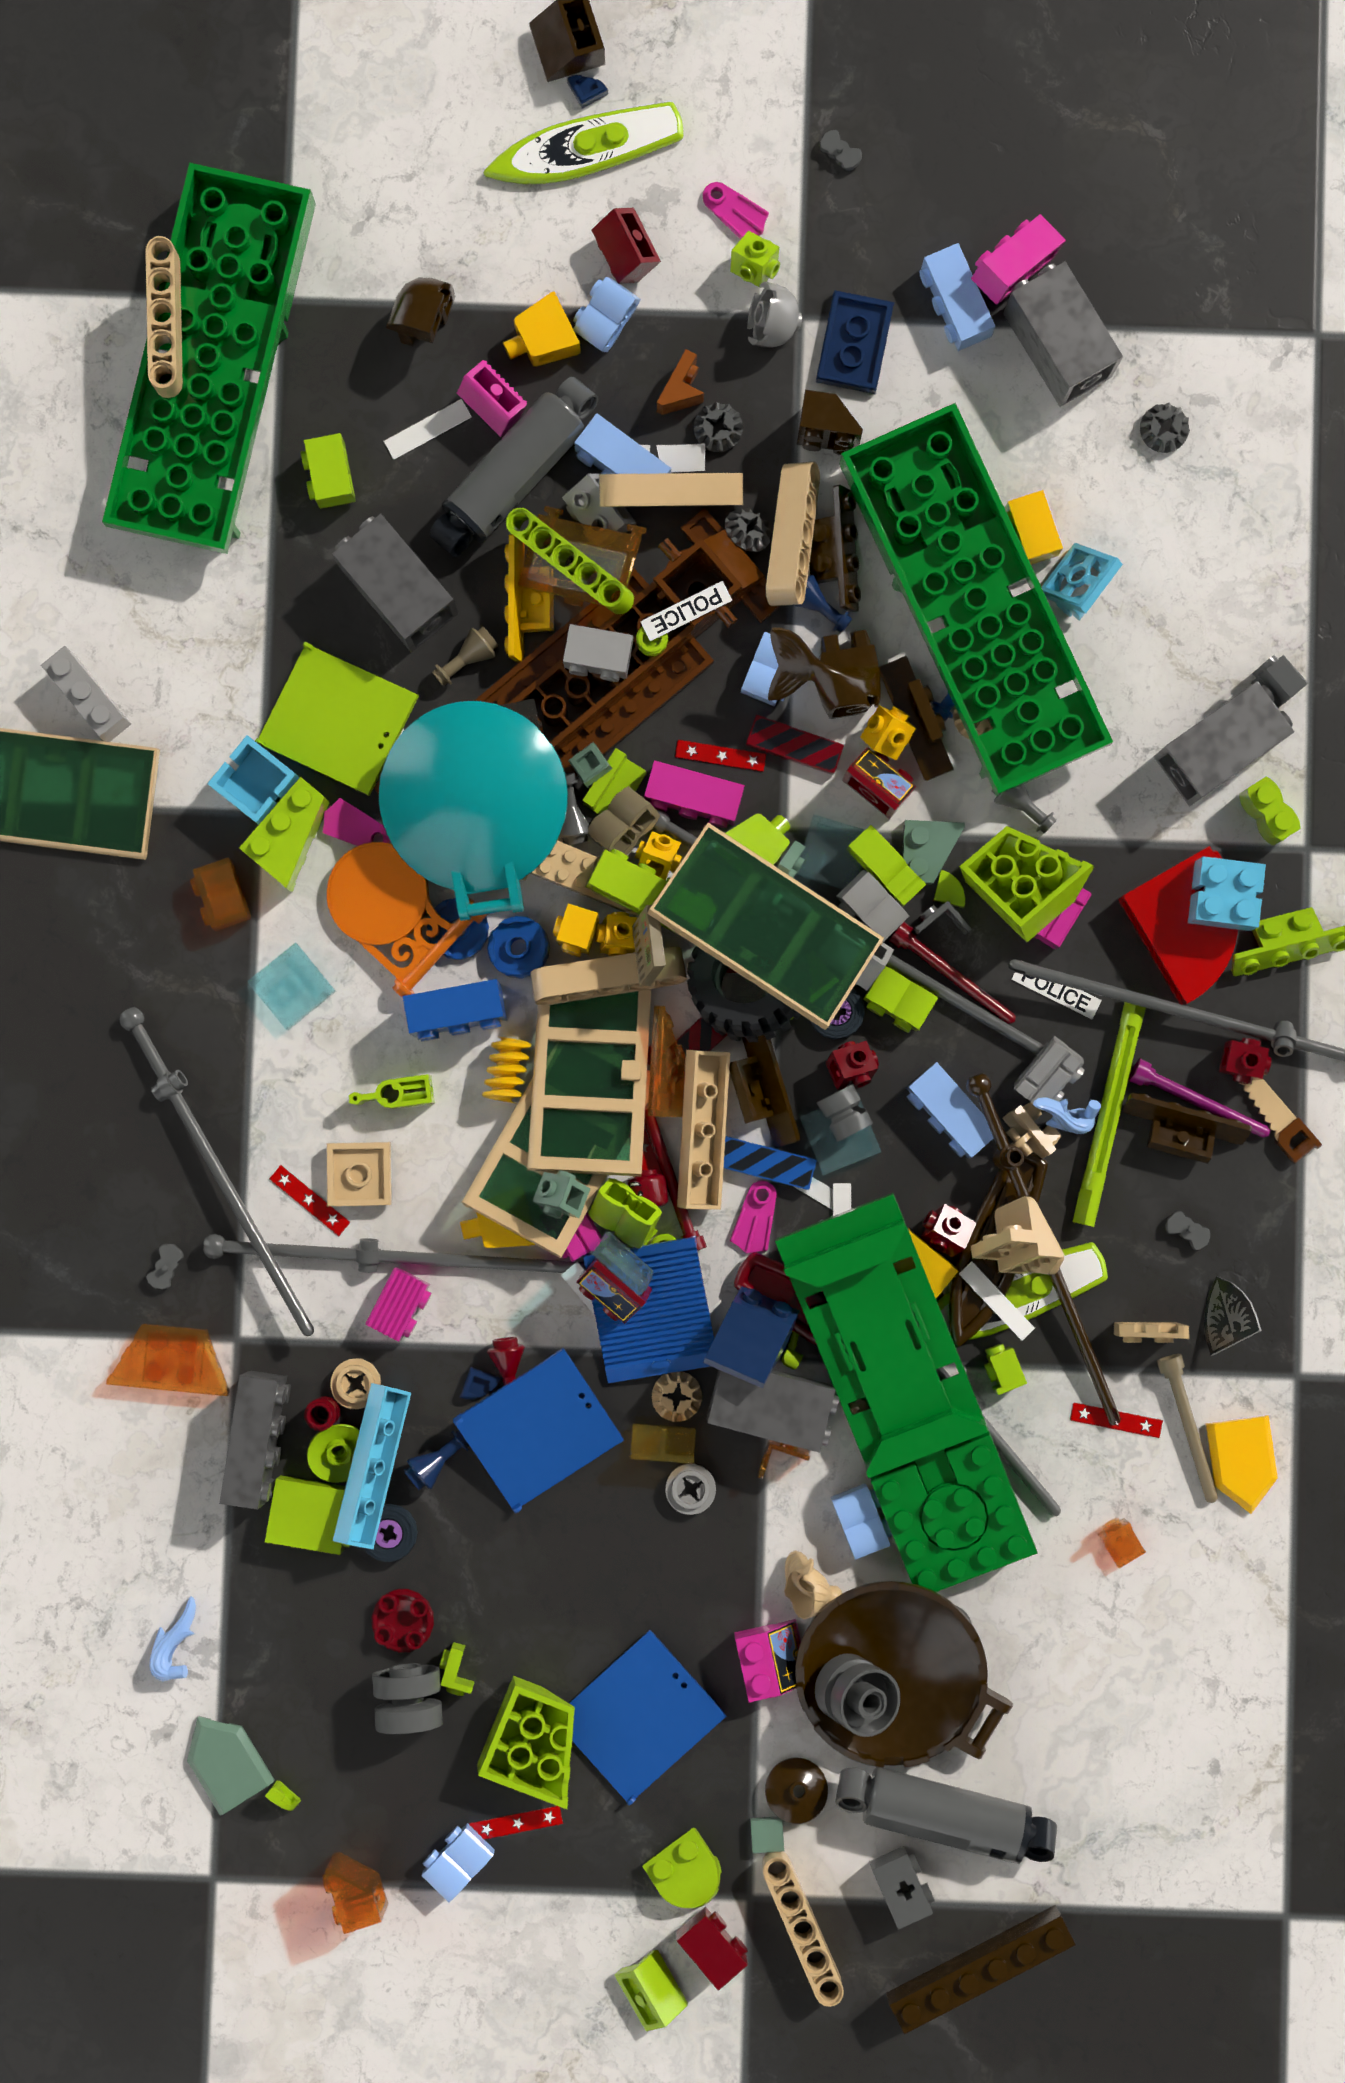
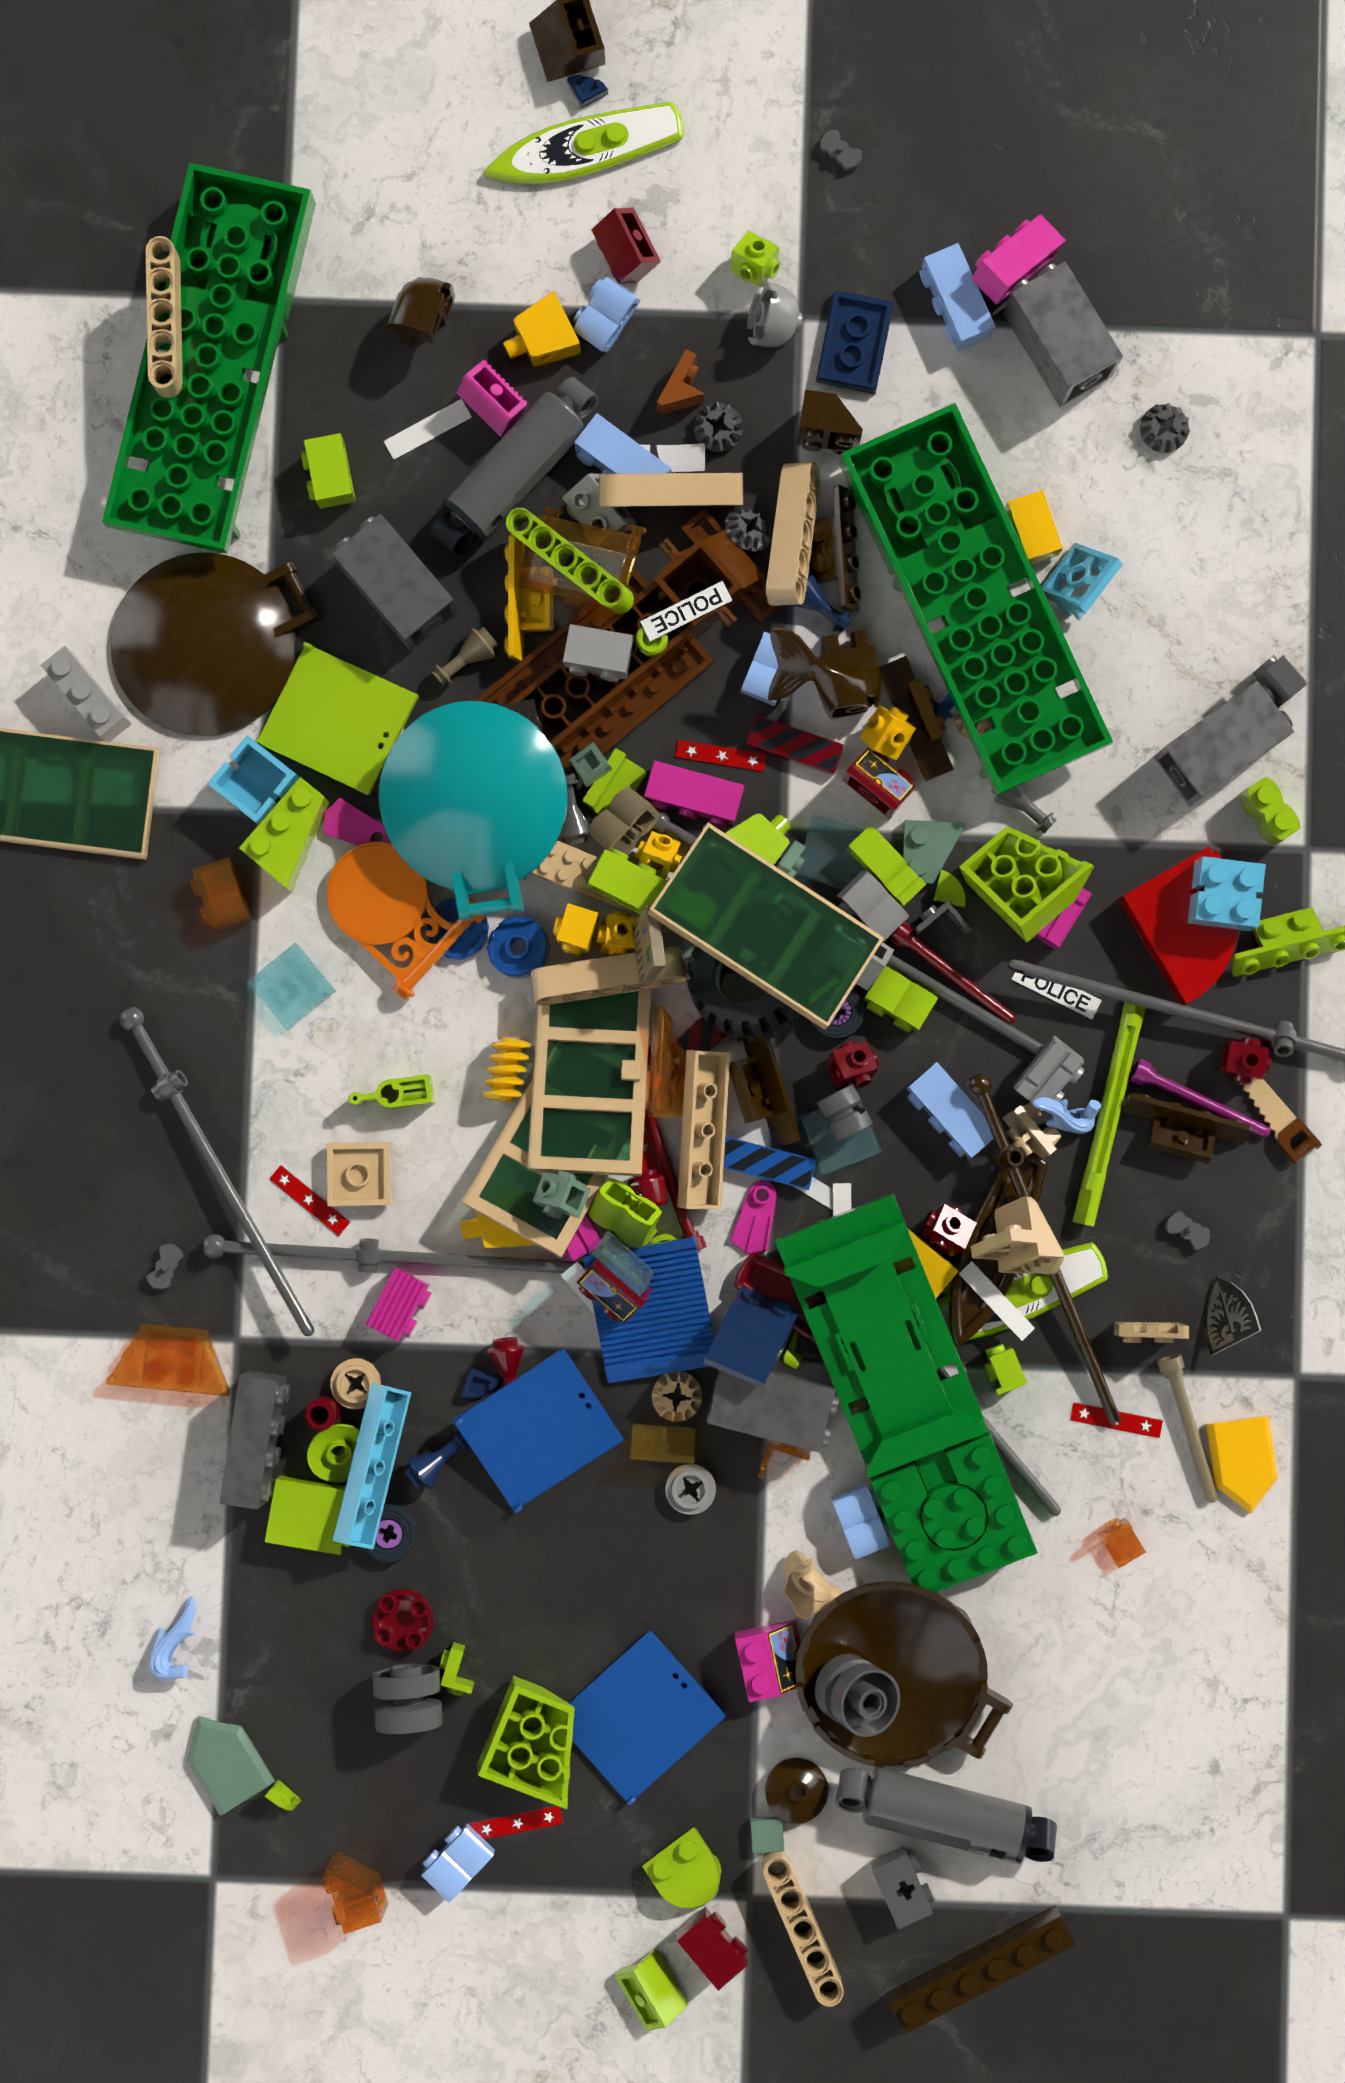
blue brick [402,979,507,1042] -> none
dark pink piece [703,182,769,240] -> none
none -> dark brown dish [111,552,321,737]

